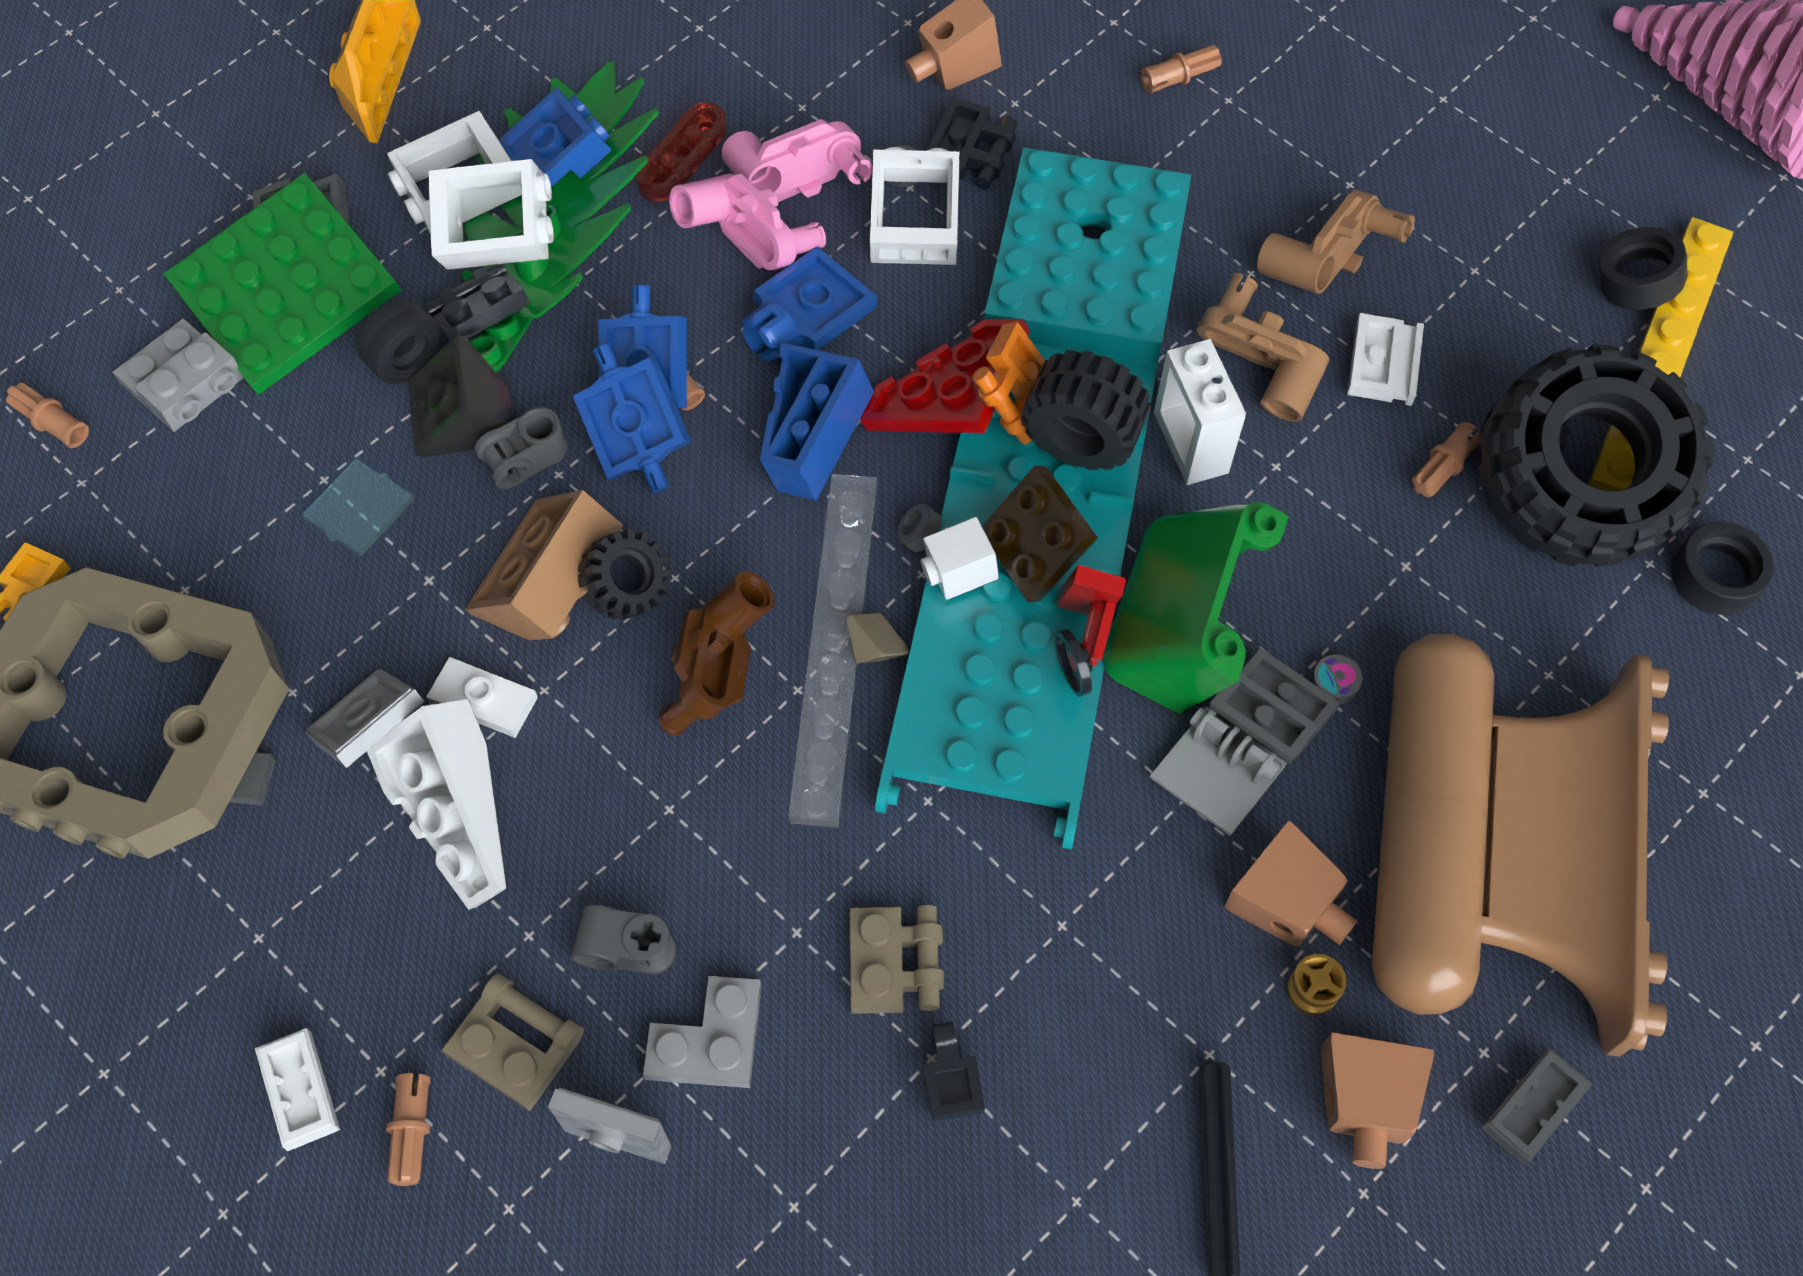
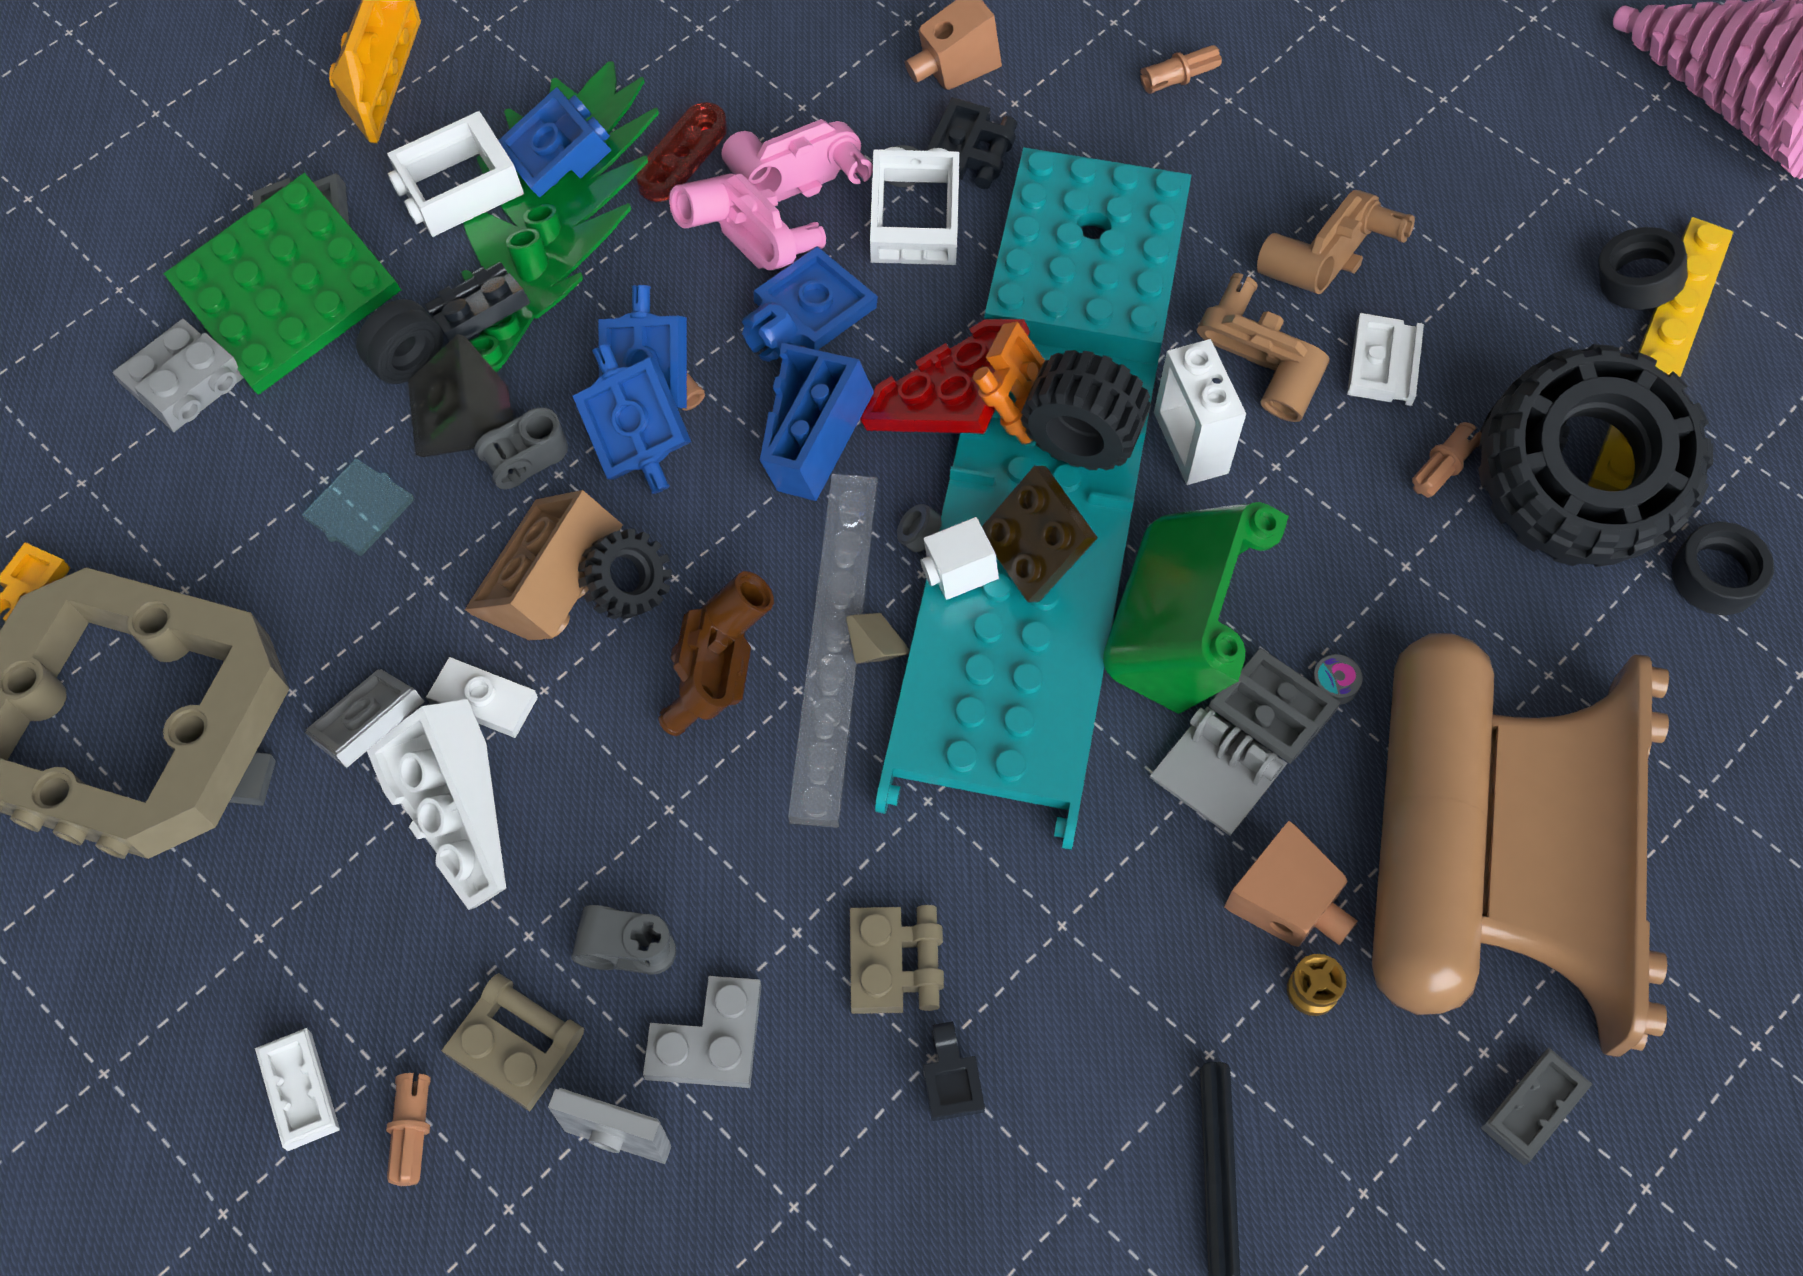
nougat axle [6,383,89,449] -> none
white window [429,159,554,270] -> none
red piece [1054,565,1126,697] -> none
nougat torso [1321,1032,1434,1169] -> none

